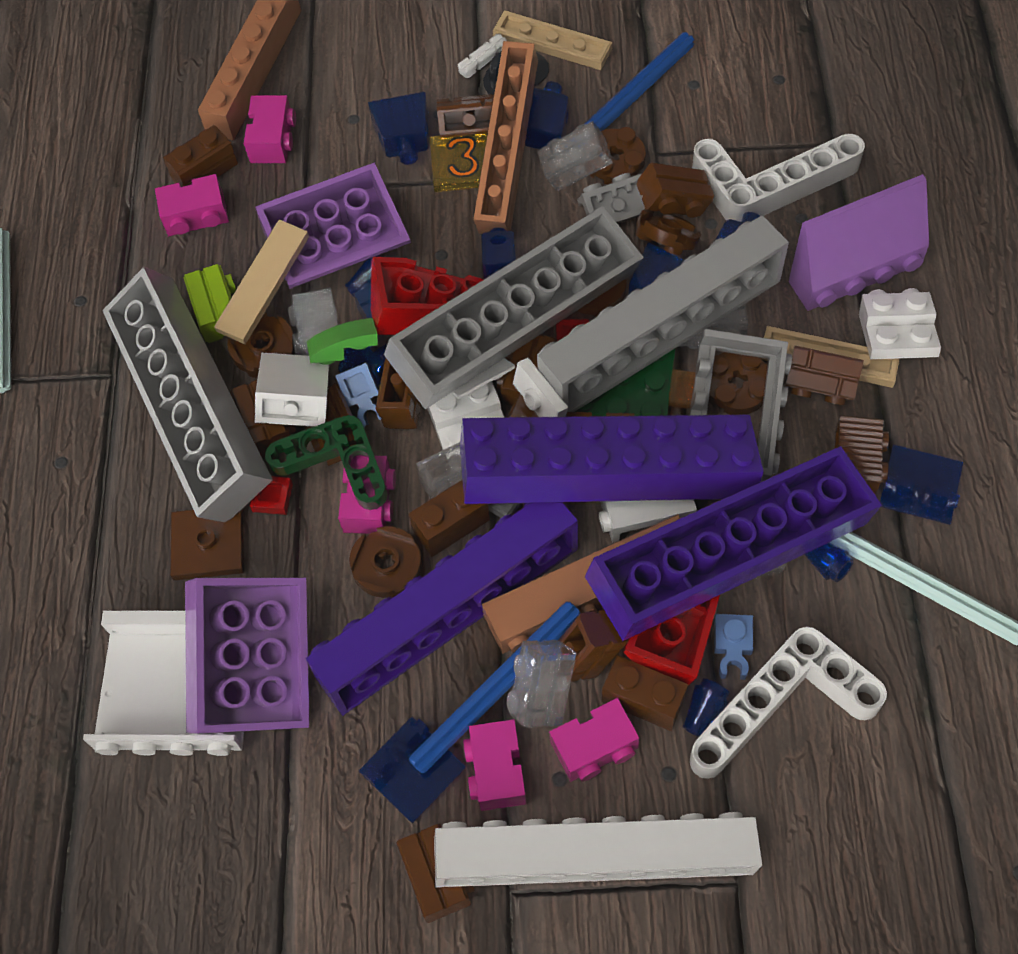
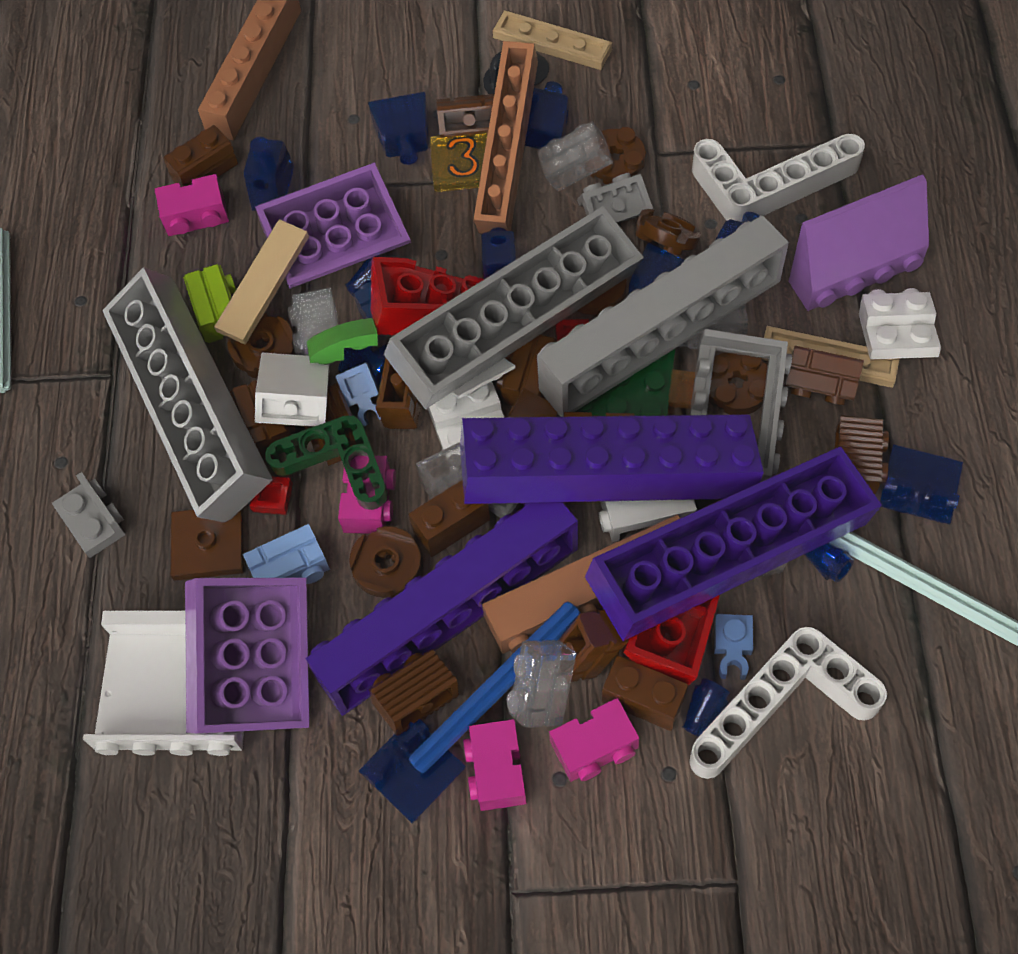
dark pink brick [244,95,296,163] -> none
reddish brown brick [396,823,475,923] -> none
white brick [434,812,762,888] -> none
white axle [458,34,507,78] -> none
white plate [513,358,568,417] -> none
blue axle [570,32,694,151] -> none
reddish brown brick [636,163,714,218] -> none
none -> light grey bracket [52,472,125,558]
none -> light blue brick [243,524,330,584]
none -> clear blue torso [244,137,294,211]
none -> reddish brown brick [369,649,459,736]

